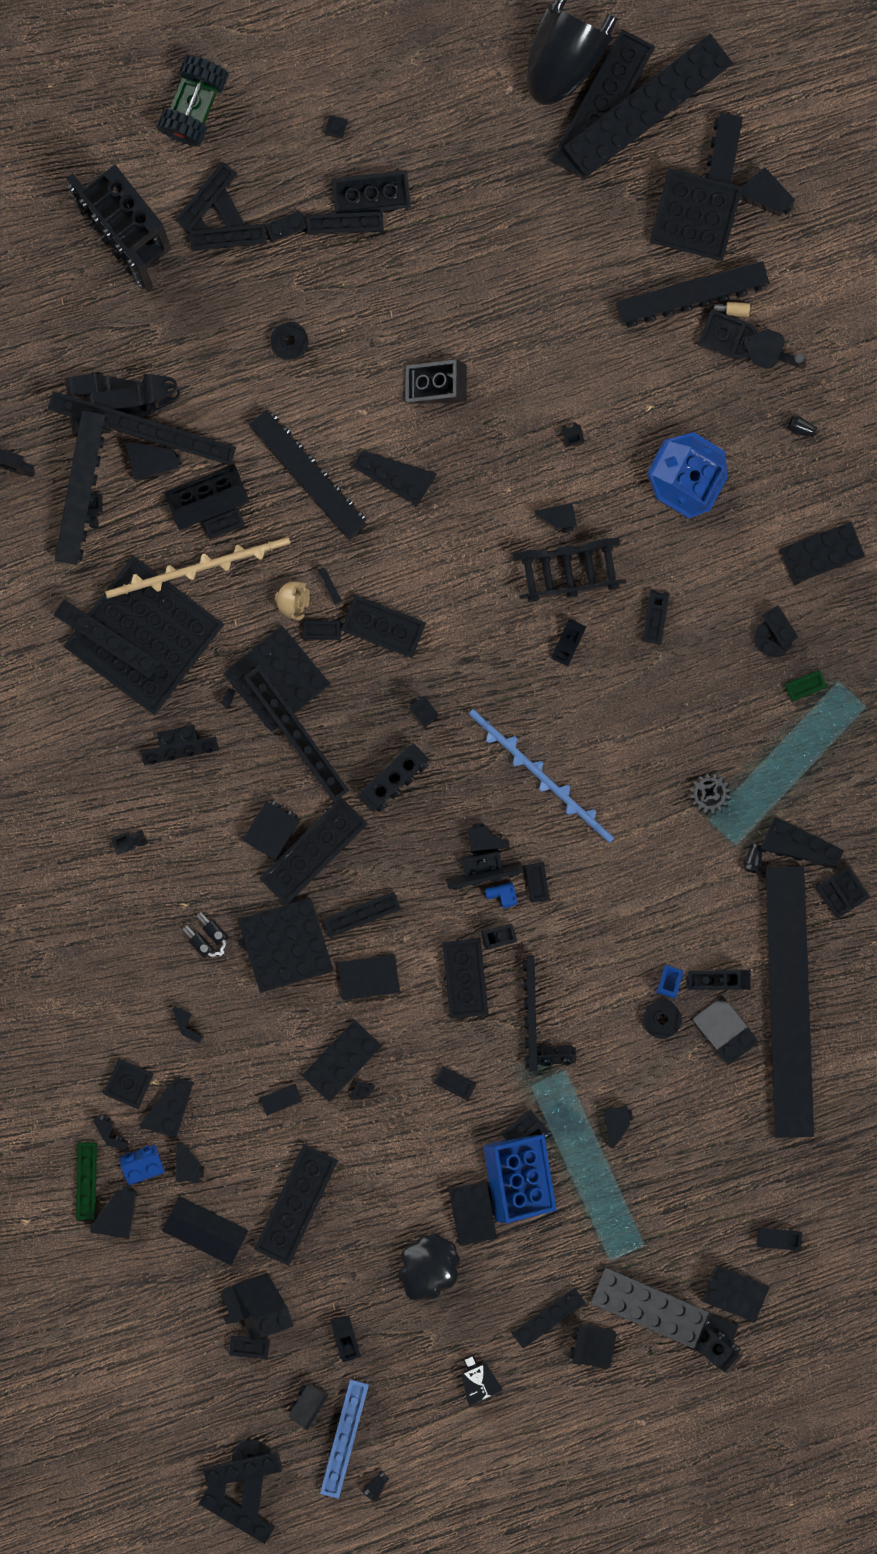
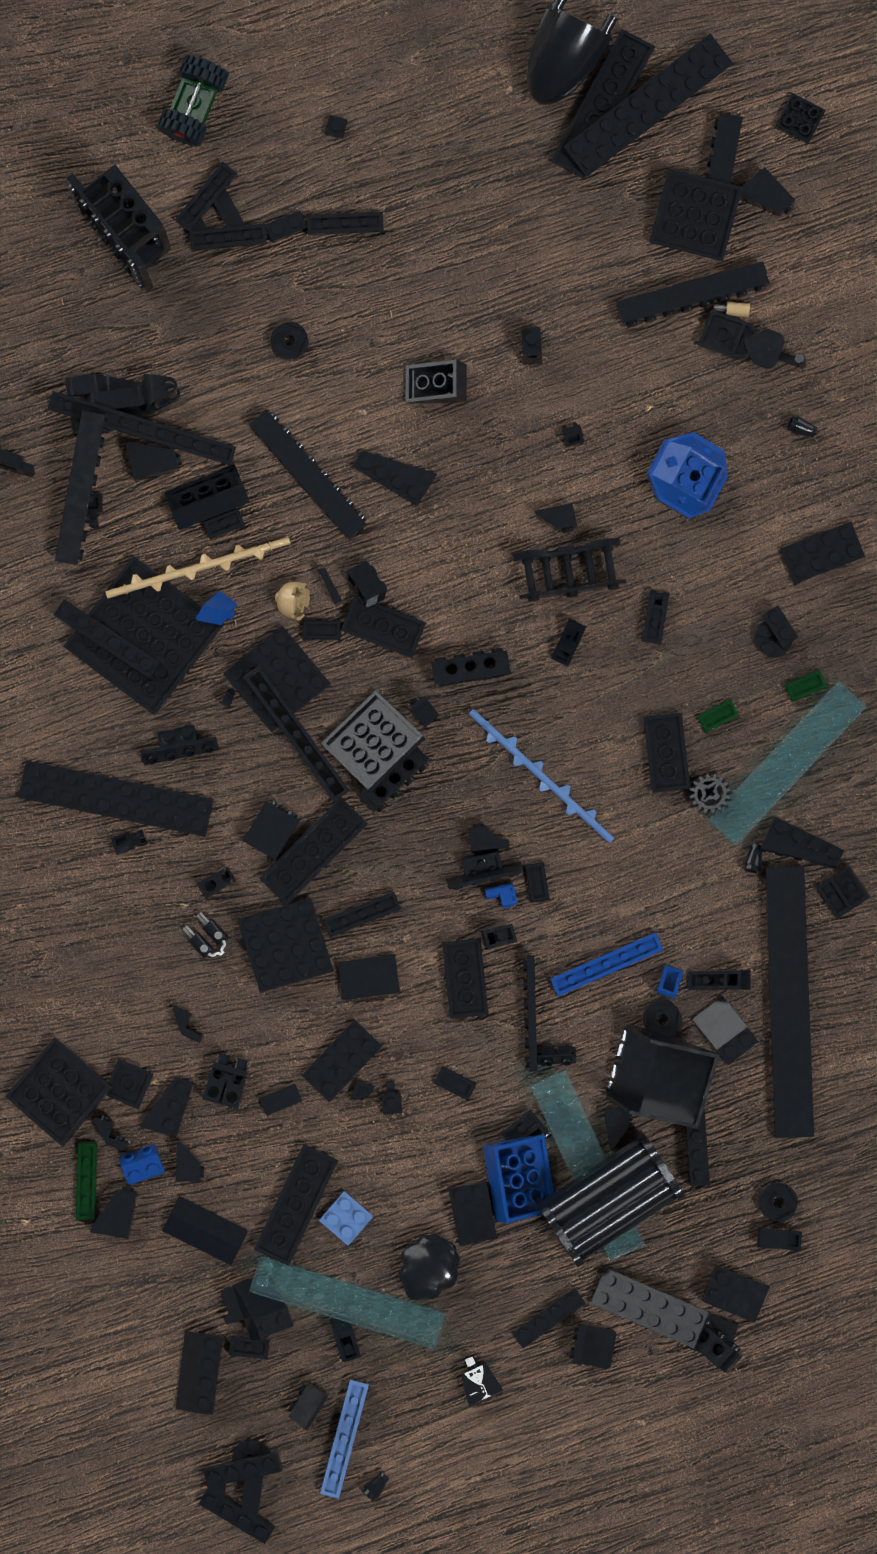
black slope [331,170,411,214] -> none
none -> black plate [5,1037,113,1147]
none -> black plate [18,760,214,837]
none -> black slope [175,1331,224,1415]
none -> blue slope [196,591,238,625]
none -> black leg [197,867,236,899]
none -> black hips [202,1053,248,1110]
none -> clear light blue plate [249,1256,446,1349]
none -> medium blue plate [319,1191,373,1246]
none -> black plate [321,690,425,793]
none -> black brick [345,561,387,609]
none -> black plate [381,1080,402,1115]
none -> black brick [431,648,511,687]
none -> black torso [520,327,542,365]
none -> black piece [534,1130,685,1267]
none -> blue plate [550,933,664,996]
none -> black windscreen [605,1025,719,1129]
none -> black plate [643,713,690,793]
none -> black brick [685,1108,710,1186]
none -> dark green tile [697,699,740,734]
none -> black plate [759,1183,798,1222]
none -> black tile [775,93,826,144]

